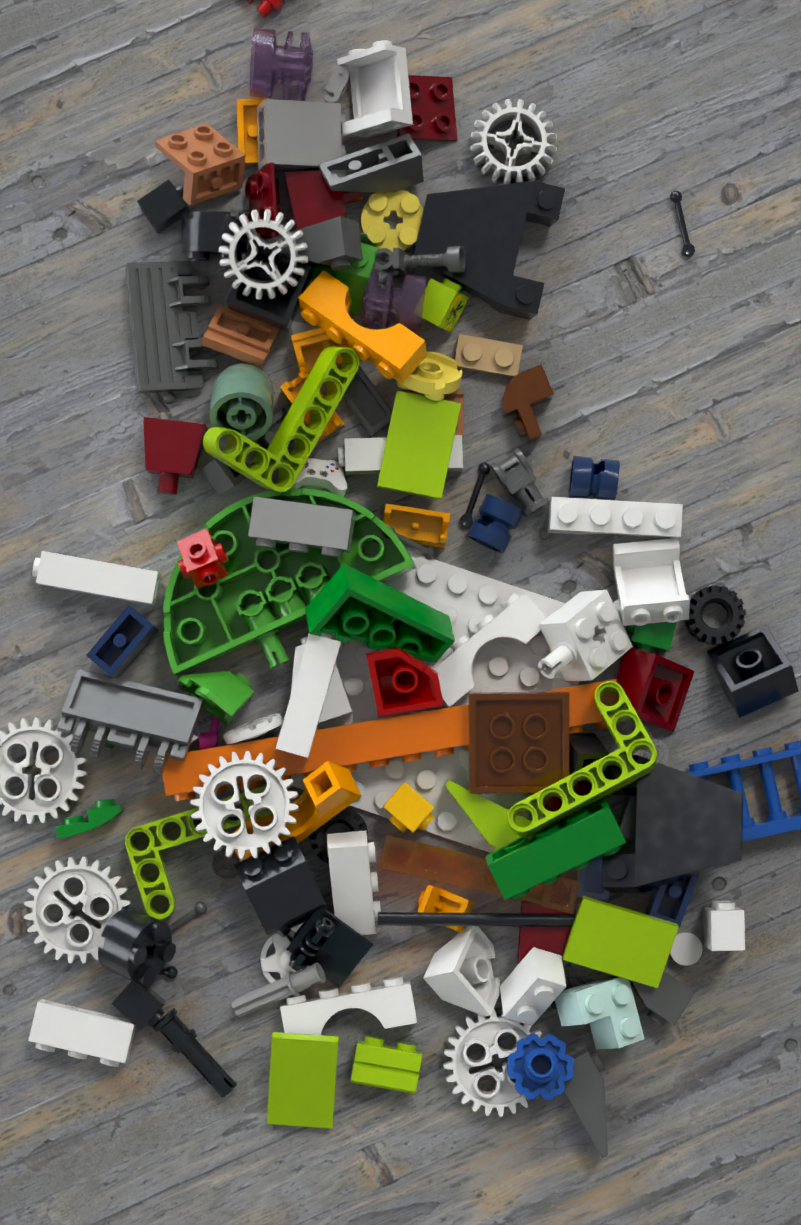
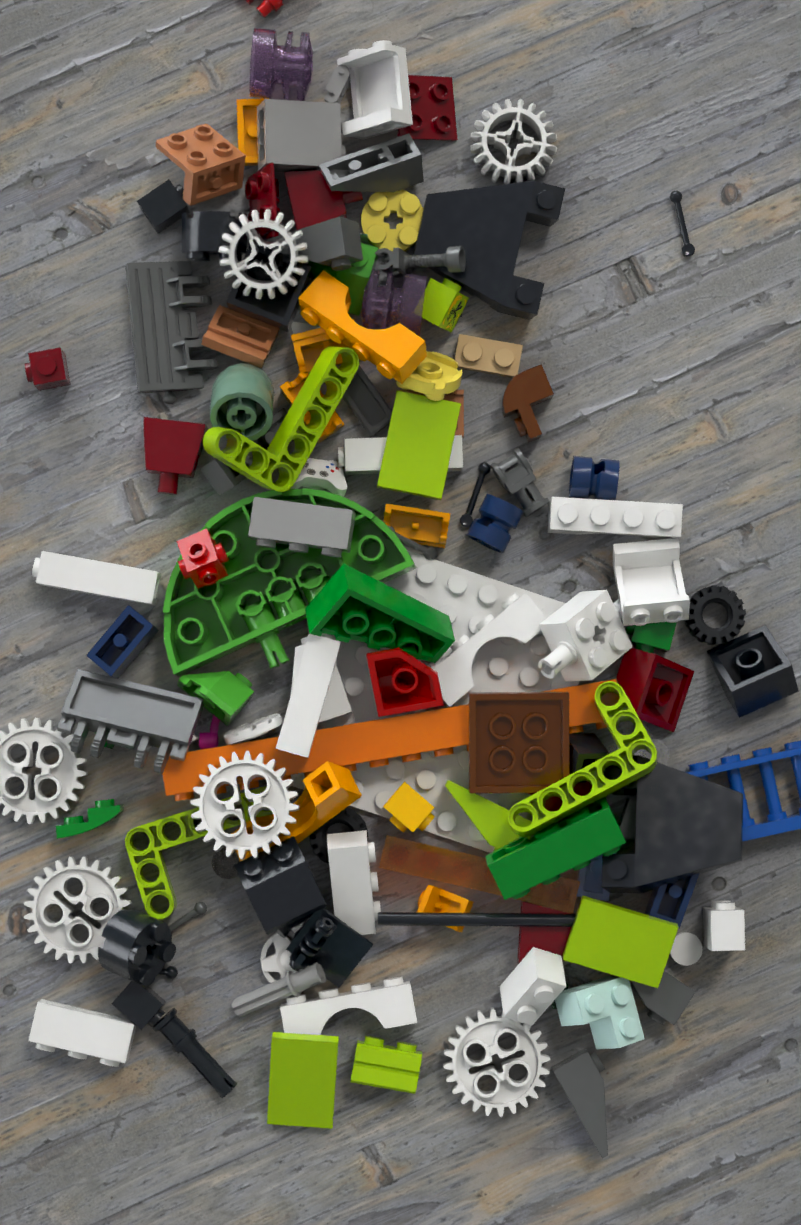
white slope [423,926,500,1016] -> none
blue plant [507,1033,574,1101] -> none
none -> dark red brick [25,347,71,391]

